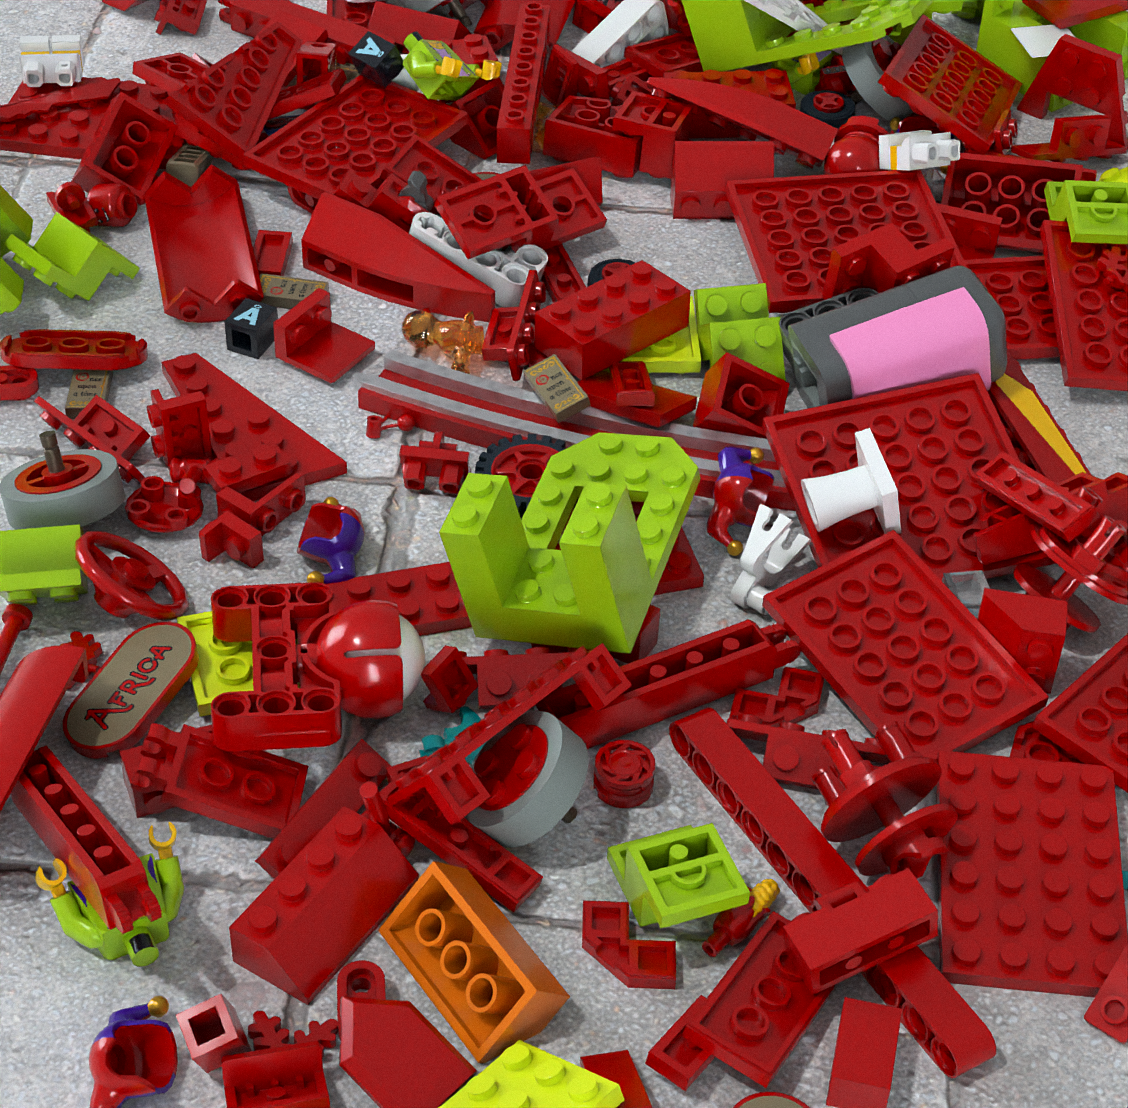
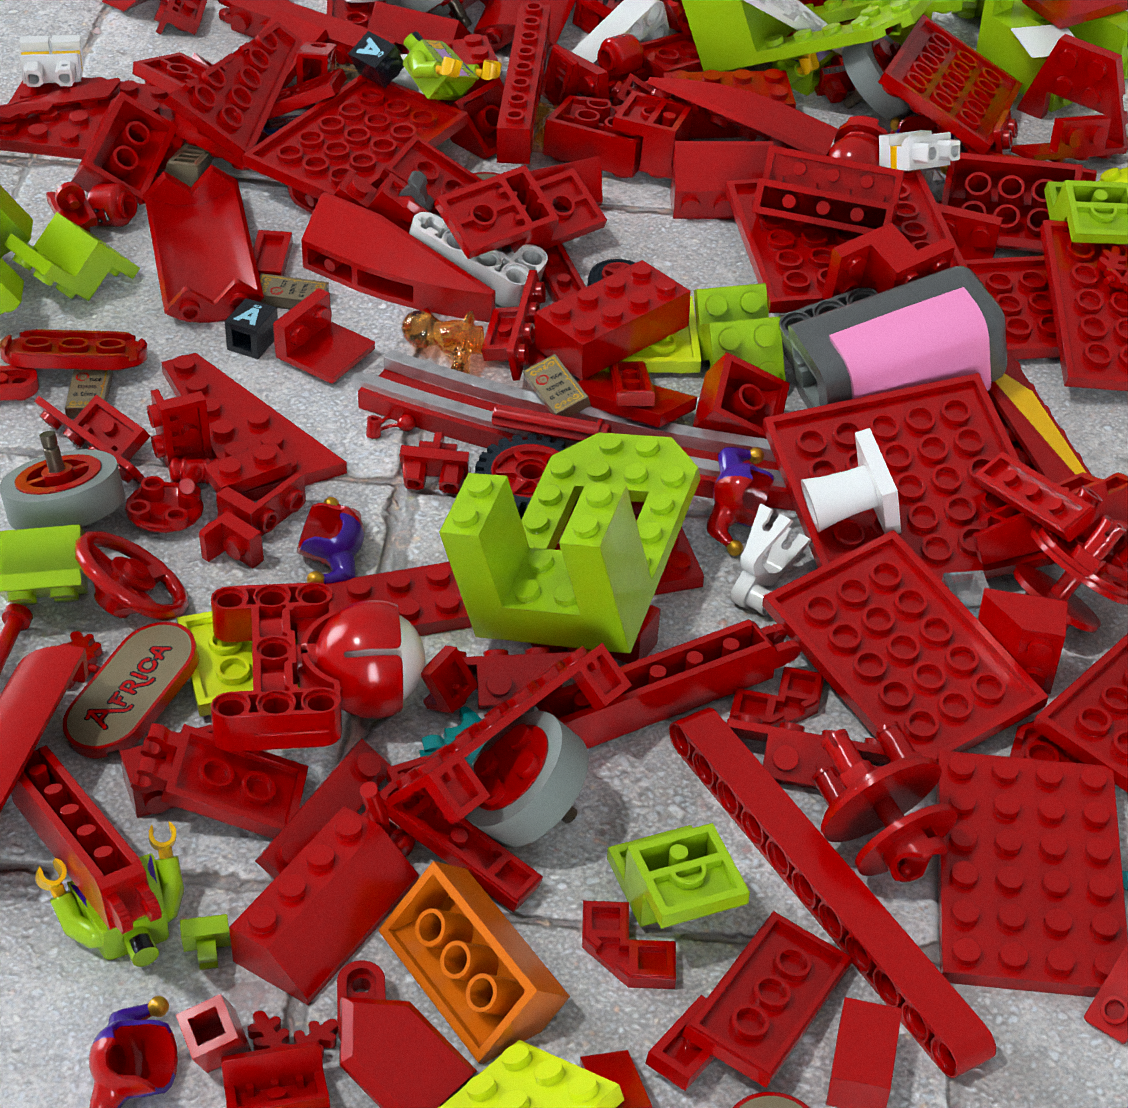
red wheel [594,740,655,809] -> none
red piece [702,879,780,957] -> none
red piece [783,868,938,995] -> none
black wheel [800,90,855,129] -> none
none -> lime tile [180,914,231,970]
none -> red axle [492,404,612,442]
none -> red head [597,33,644,77]
none -> red brick [752,145,905,234]

